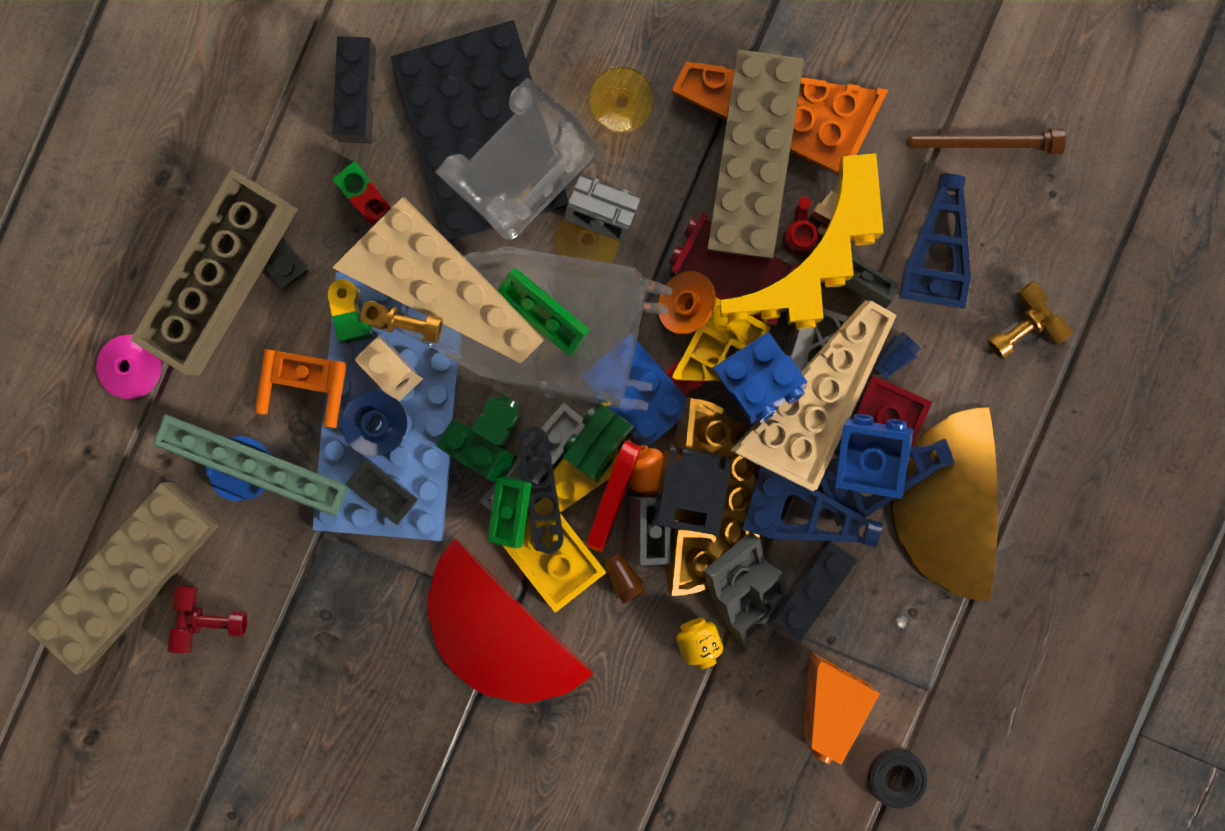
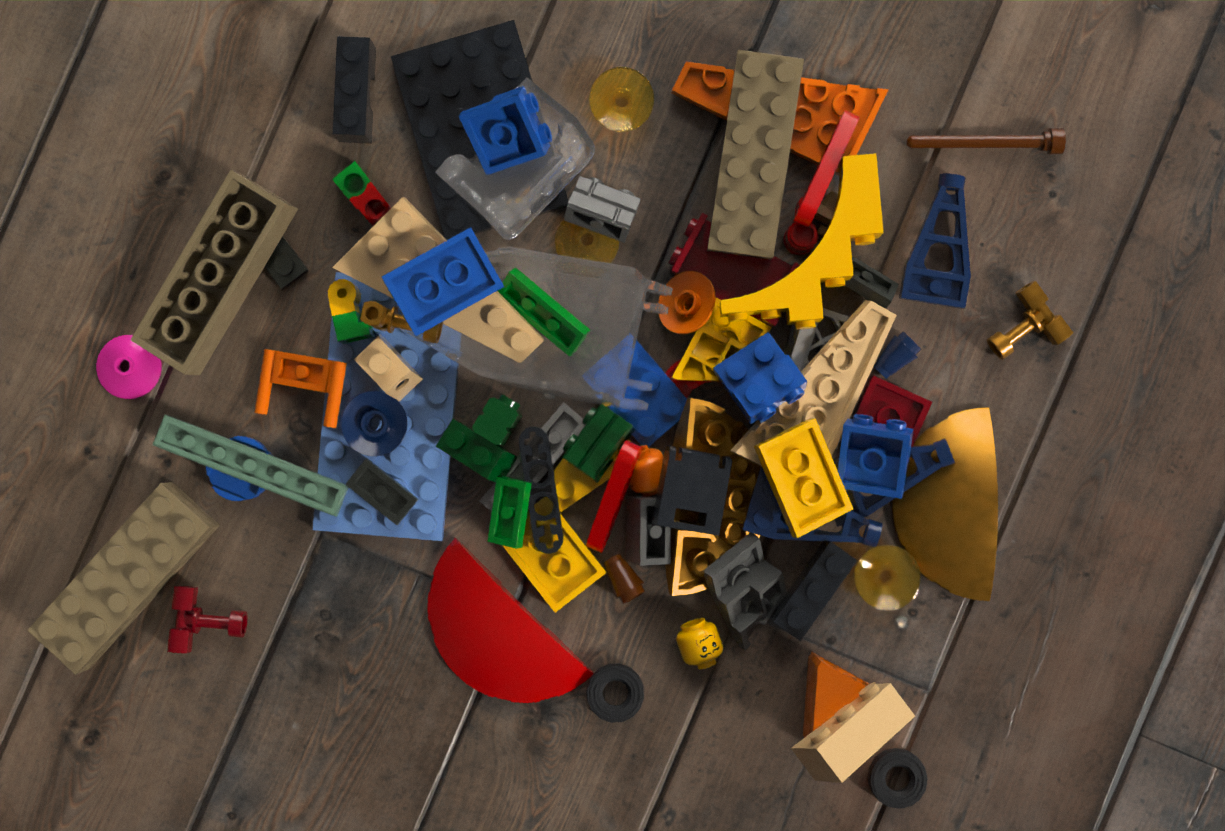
none -> blue plate [381,227,504,337]
none -> blue plate [459,86,552,175]
none -> black tyre [586,663,644,723]
none -> yellow plate [754,418,853,538]
none -> tan wedge [791,682,915,783]
none -> red beam [793,110,860,228]
none -> clear yellow dish [855,545,921,610]

